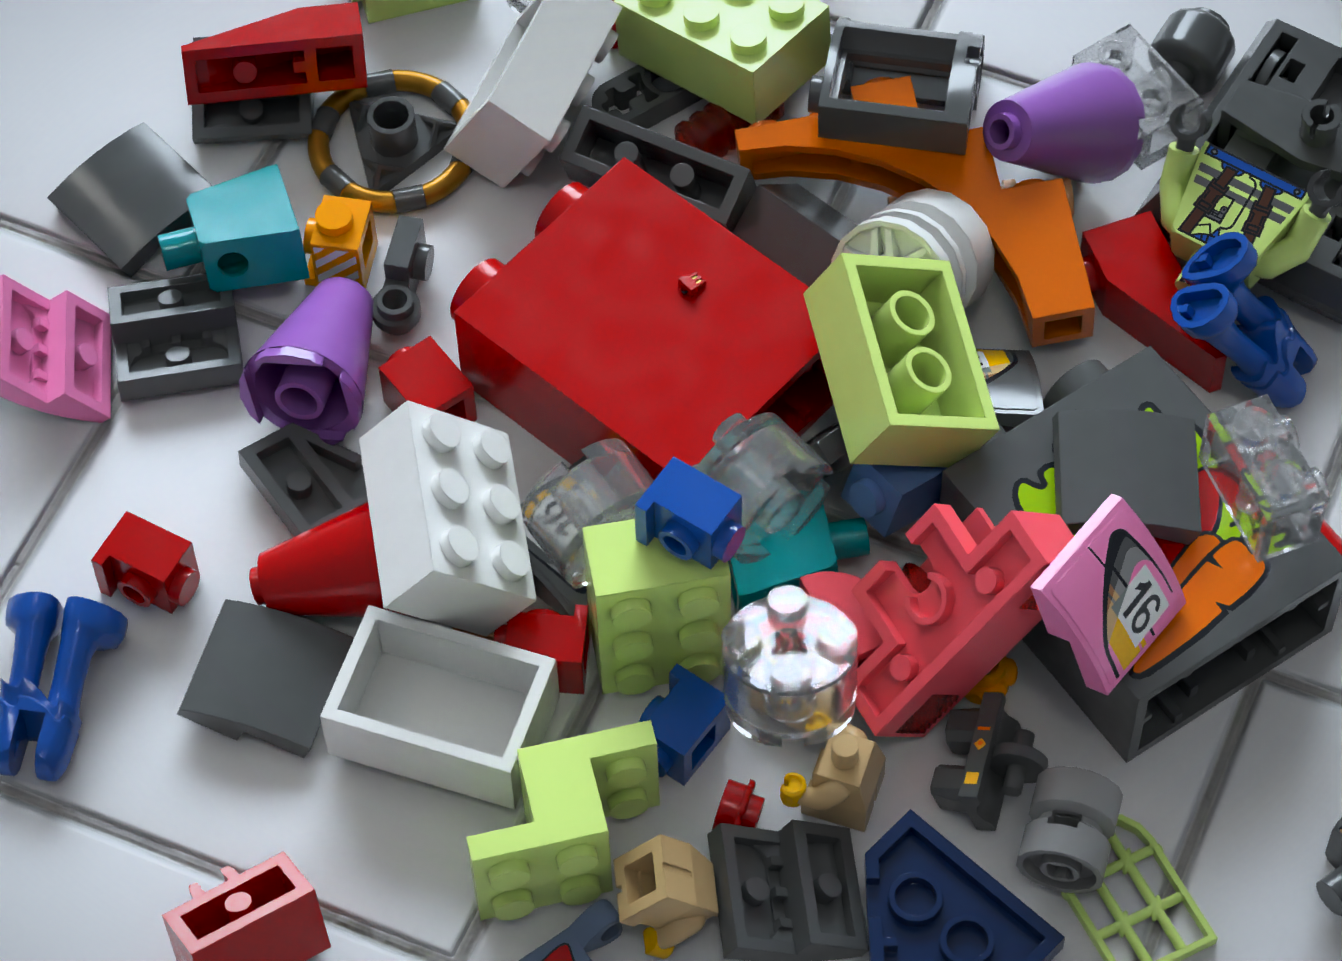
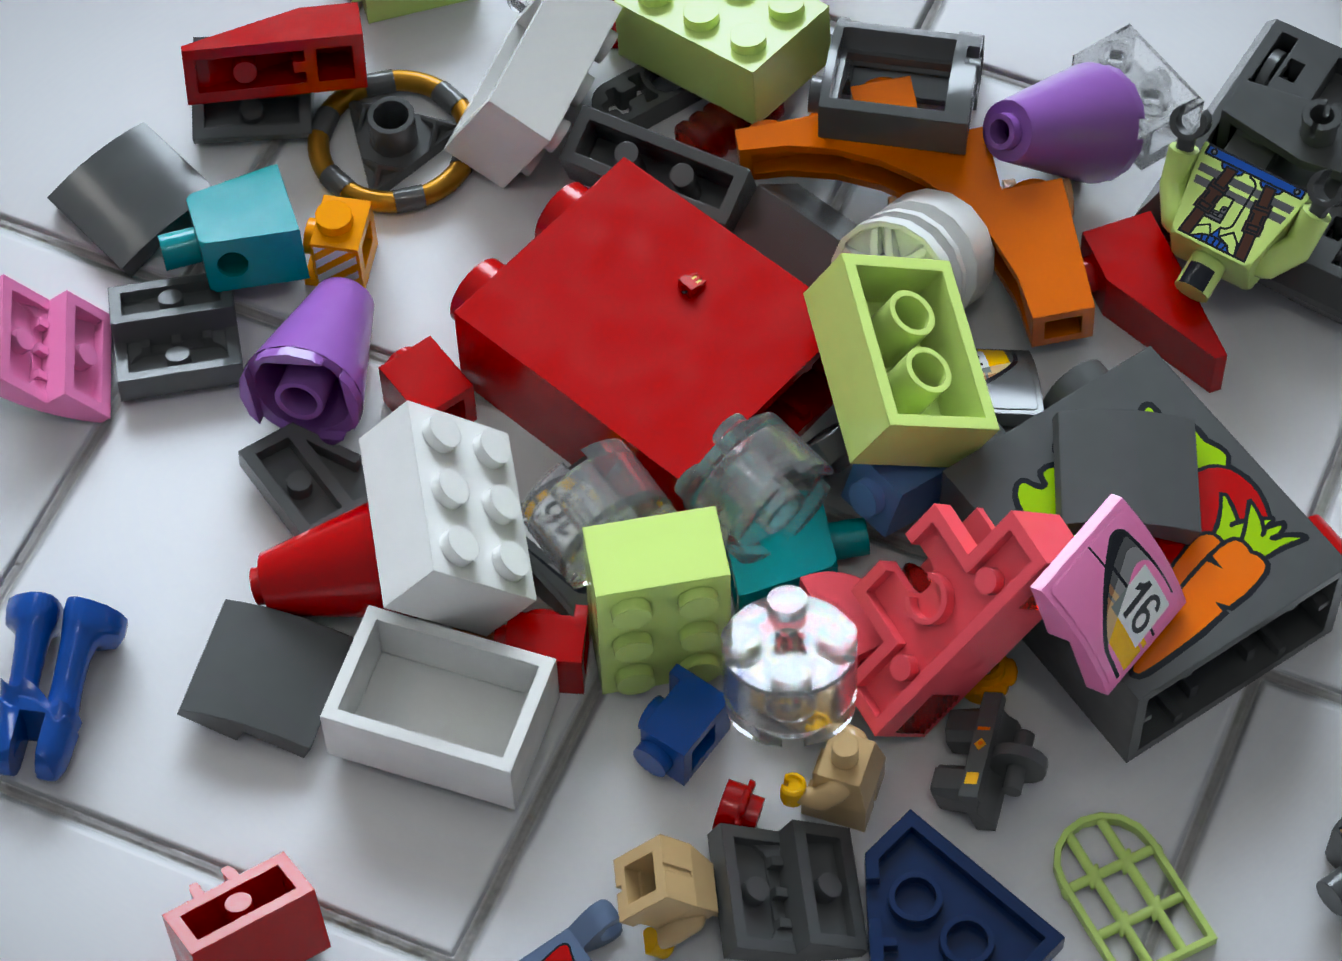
red brick [91,511,200,614] -> none
dark grey plate [373,215,434,336] -> none
yellowish green bracket [466,720,660,920] -> none
blue brick [635,456,746,570] -> none
light grey wheel [1016,766,1123,894] -> none
dark grey head [1147,7,1236,95] -> none
blue piece [1170,232,1318,408] -> none
clear brick [1198,394,1330,563] -> none

